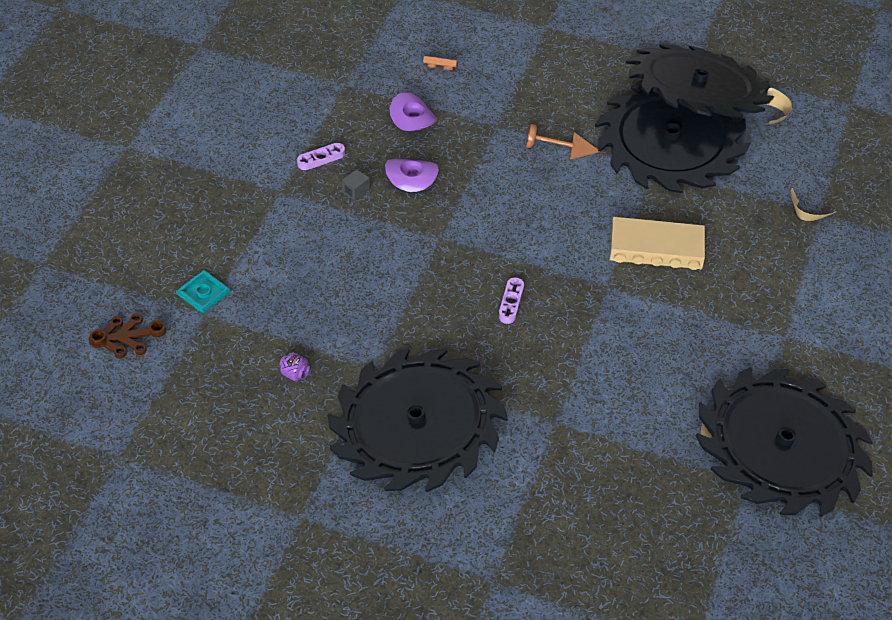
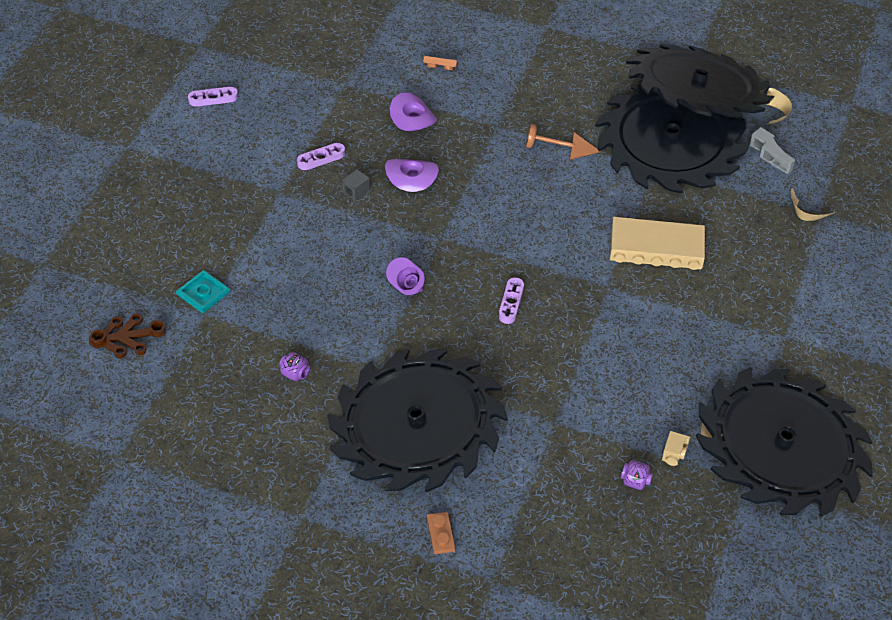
none -> lavender beam [188,87,238,106]
none -> medium lavender piece [386,257,425,295]
none -> nougat plate [427,512,455,554]
none -> medium lavender head [621,460,653,490]
none -> tan brick [662,431,690,466]
none -> light grey slope [750,127,795,174]

